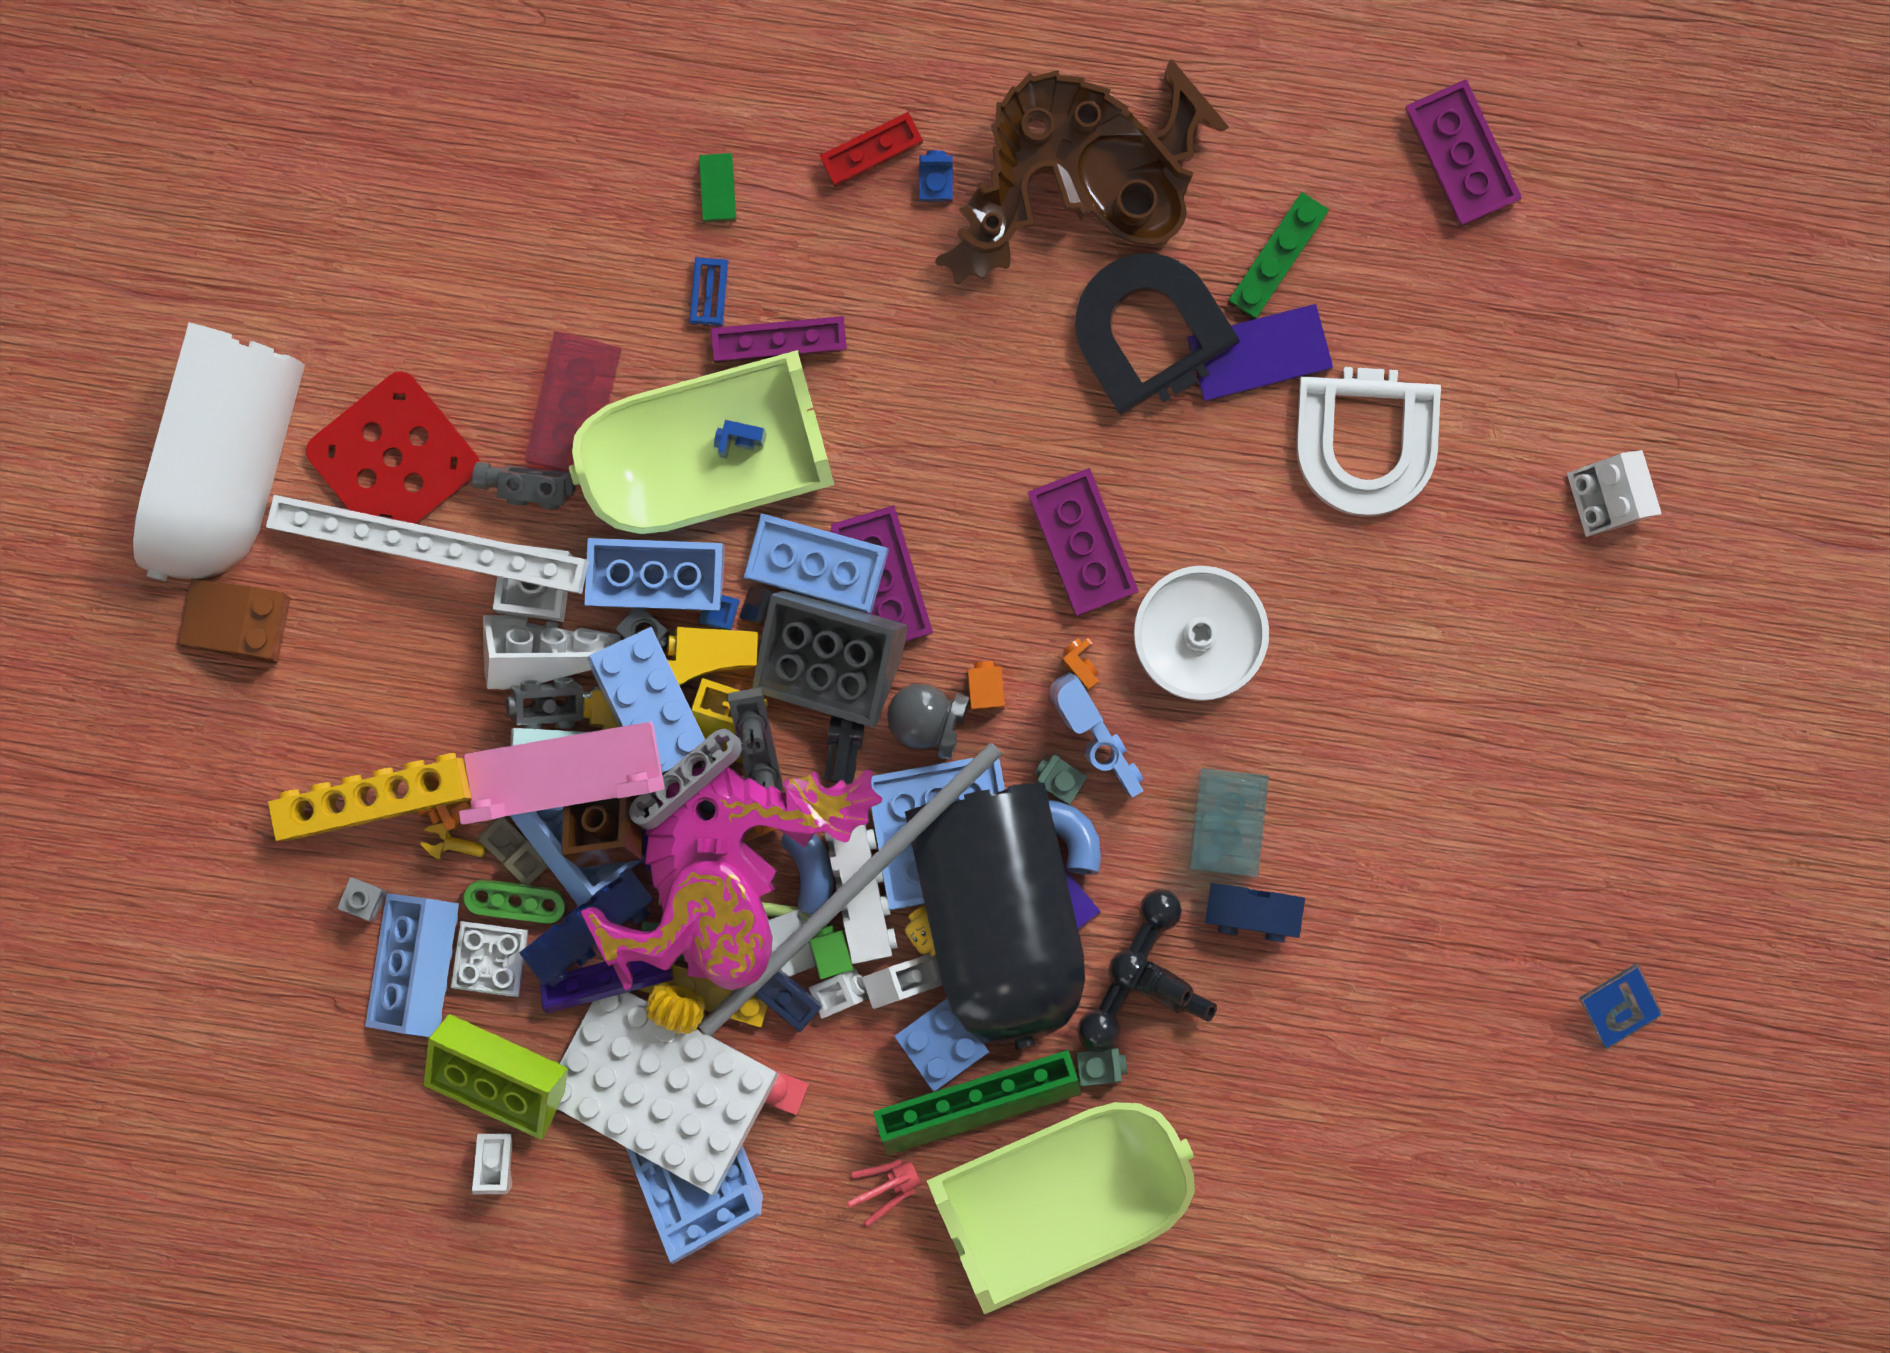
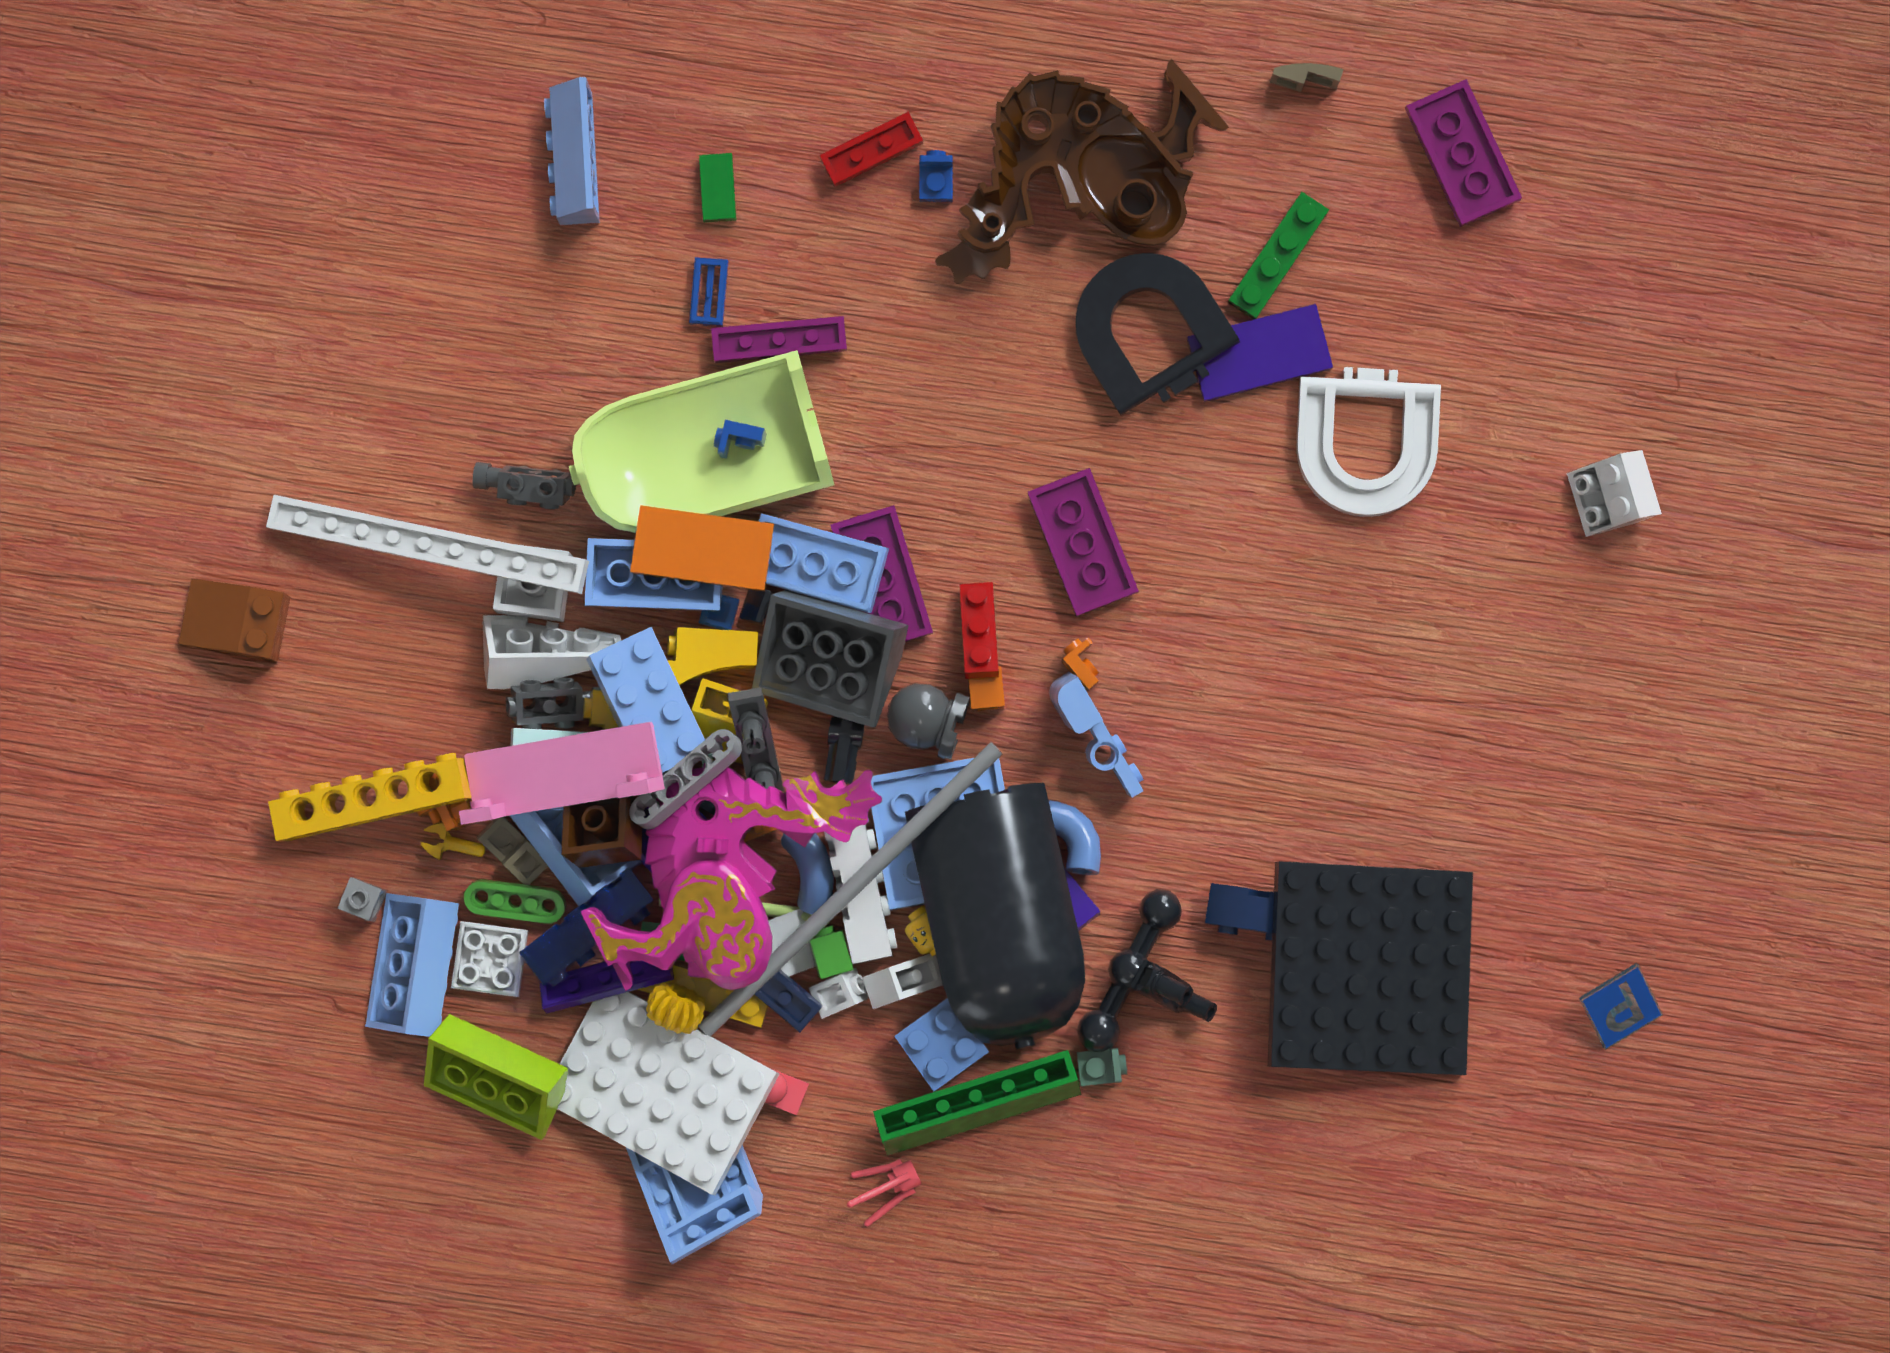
white panel [133,322,305,581] -> none
red piece [306,371,480,524] -> none
white slope [472,1134,513,1195] -> none
clear pink slope [525,331,622,473] -> none
dark grey brick [616,608,670,650] -> none
yellowish green panel [927,1102,1195,1315] -> none
sand green bracket [1034,754,1088,805] -> none
white dish [1134,566,1269,701] -> none
clear light blue brick [1188,768,1269,878] -> none
none -> light blue slope [544,77,600,225]
none -> orange tile [630,505,774,592]
none -> red plate [959,582,999,679]
none -> black plate [1267,861,1473,1075]
none -> dark tan slope [1270,63,1344,92]

